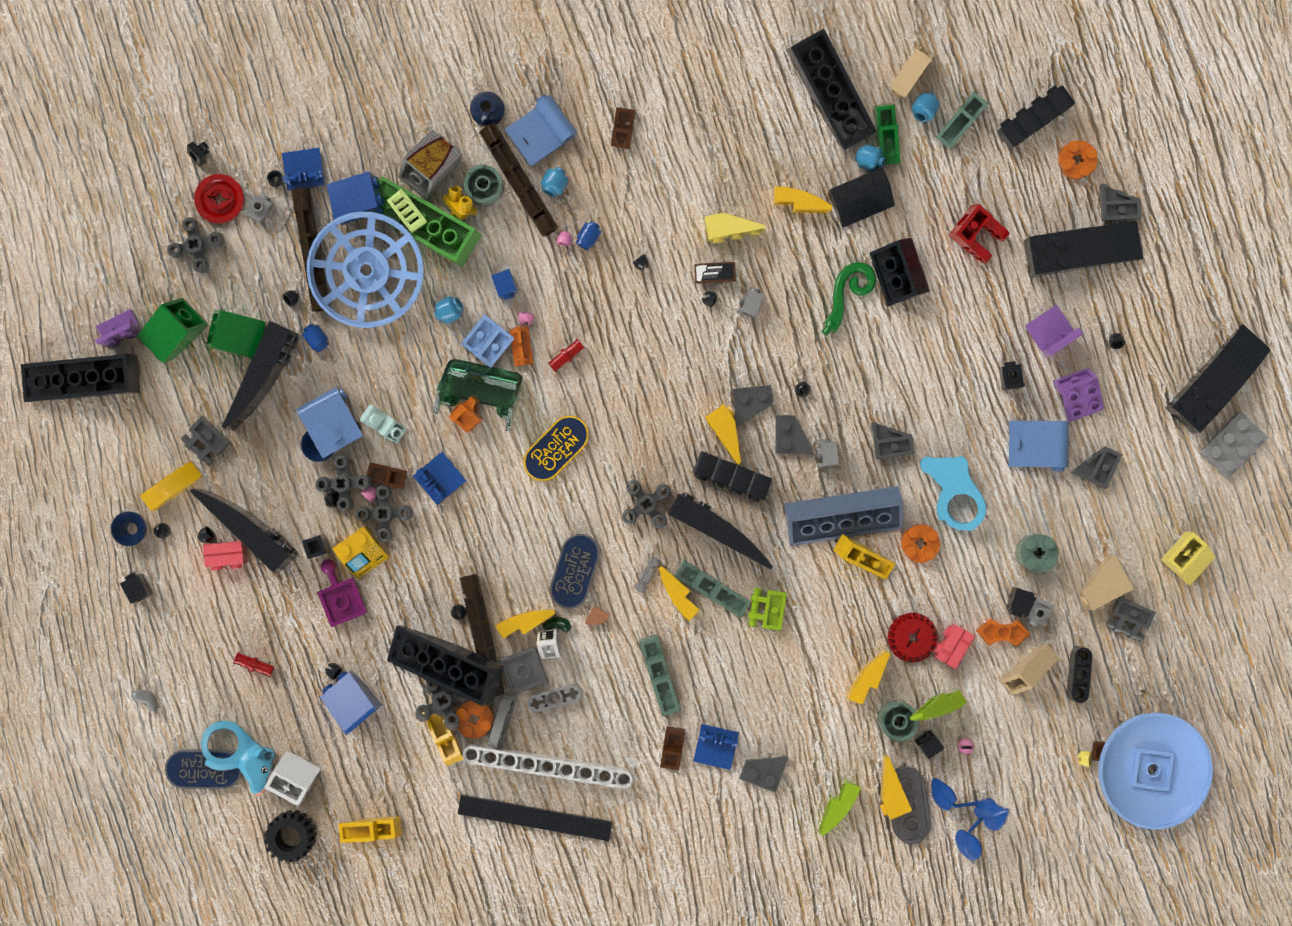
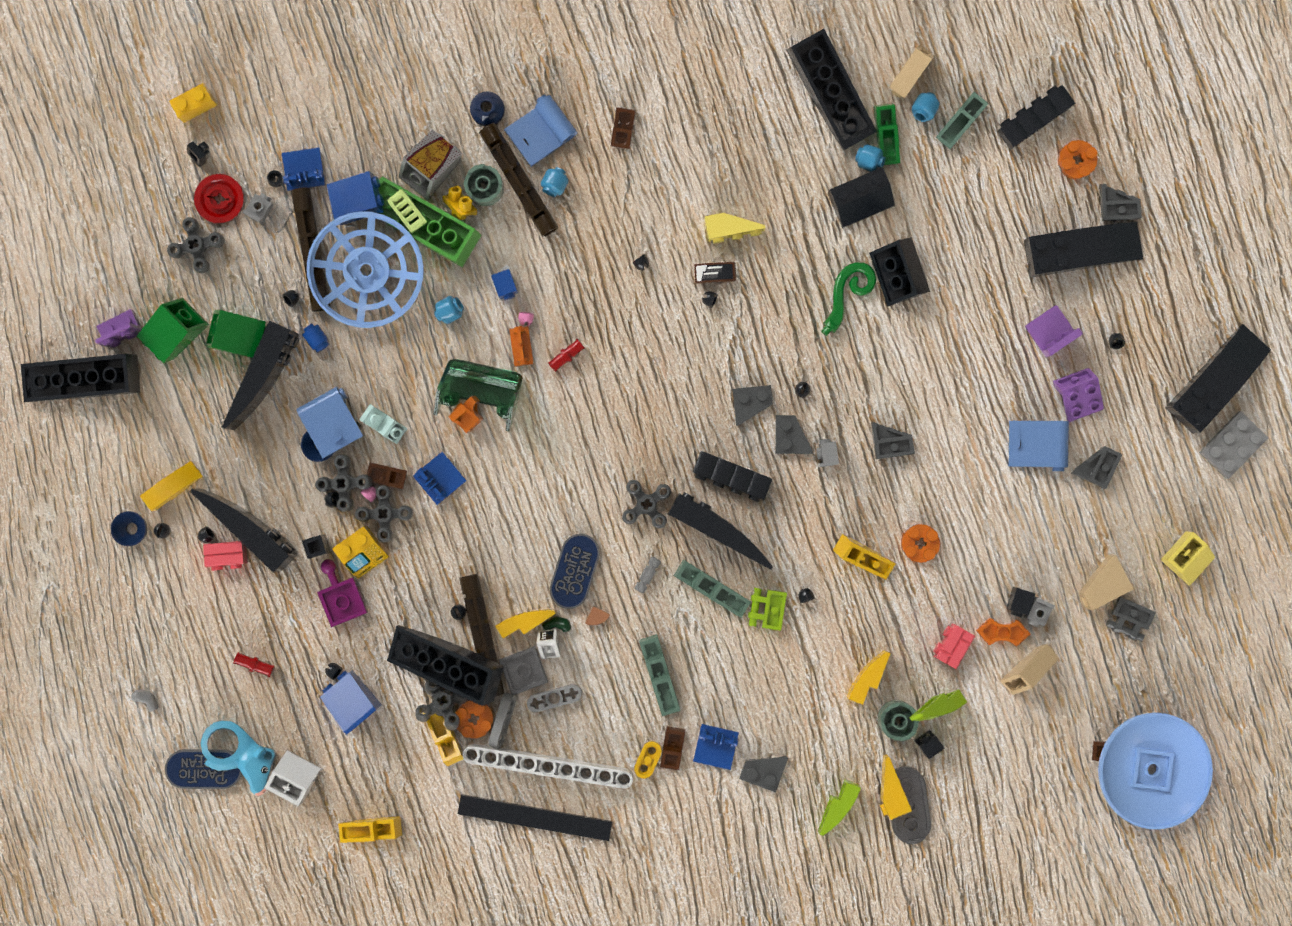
black brick [120,573,153,604] -> none
dark grey plate [181,416,231,466] -> none
black tyre [264,810,317,863] -> none
light blue slope [461,314,514,368] -> none
tile [523,416,589,481] -> none
bright pink hinge [556,231,572,247] -> none
blue brick [575,221,602,251] -> none
yellow slope [659,565,699,621] -> none
yellow slope [704,404,741,465] -> none
light grey brick [737,287,764,318] -> none
yellow slope [773,186,832,213] -> none
sand blue slope [784,486,903,546] -> none
red gear [888,612,938,663] -> none
medium azure animal [920,456,987,531] -> none
blue plant [931,777,1009,861] -> none
red brick [948,204,1010,264] -> none
bright pink hinge [957,738,974,754] -> none
black brick [999,361,1025,391] -> none
sand green brick [1015,533,1059,573] -> none
black beam [1067,646,1092,703] -> none
light yellow hinge [1078,751,1092,767] -> none
none -> yellow brick [169,83,217,123]
none -> yellow plate [634,741,662,779]
none -> black hinge [798,588,815,603]

